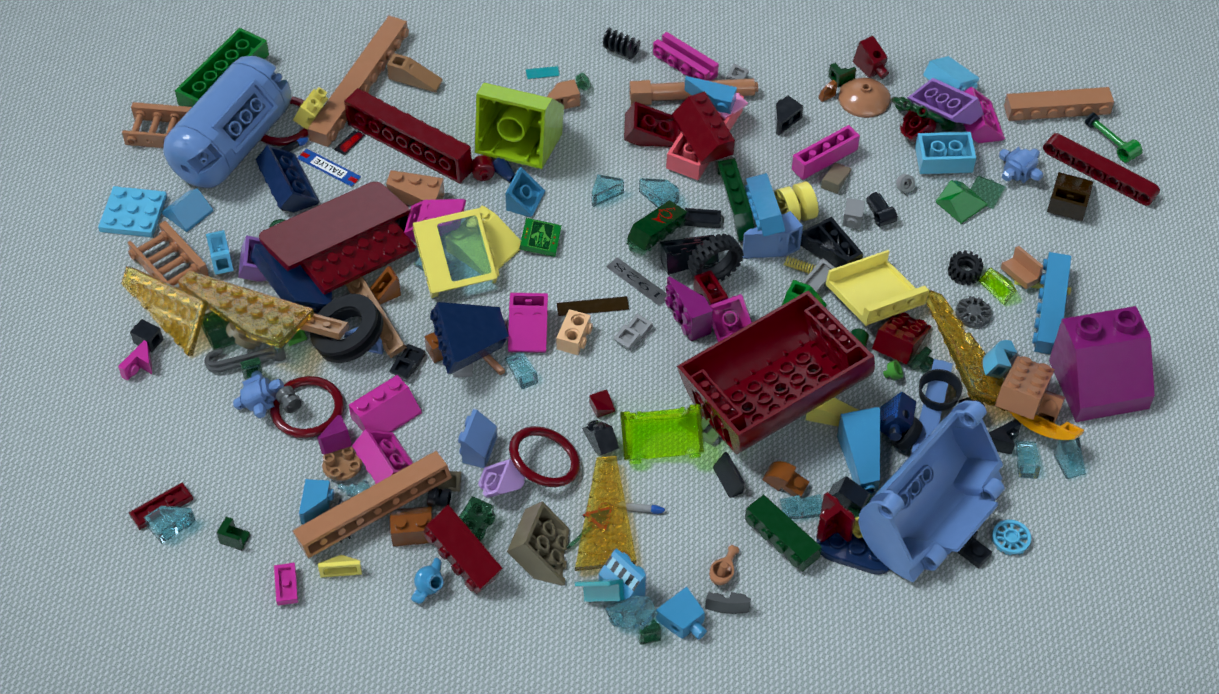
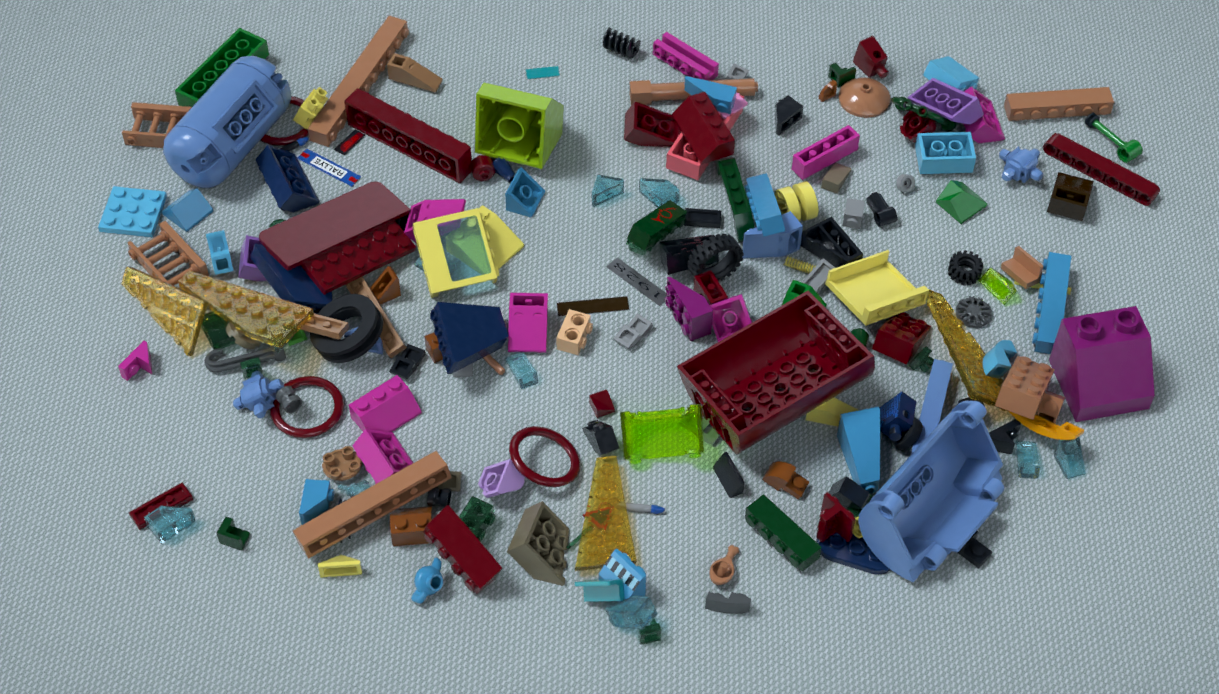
black brick [130,319,164,353] -> none
dark pink plate [274,563,298,606] -> none
magenta slope [317,415,352,455] -> none
nougat wedge [386,170,445,206] -> none
medium blue slope [458,409,498,468] -> none
tile [519,218,562,257] -> none
nougat slope [547,79,580,109] -> none
clear green tile [576,72,591,91] -> none
dark azure torso [656,587,707,639] -> none
clear light blue slope [780,494,822,519] -> none
bright green tile [883,360,903,381] -> none
black tyre [919,369,963,411] -> none
clear green piece [970,175,1005,209] -> none
medium azure wheel [992,520,1031,556] -> none

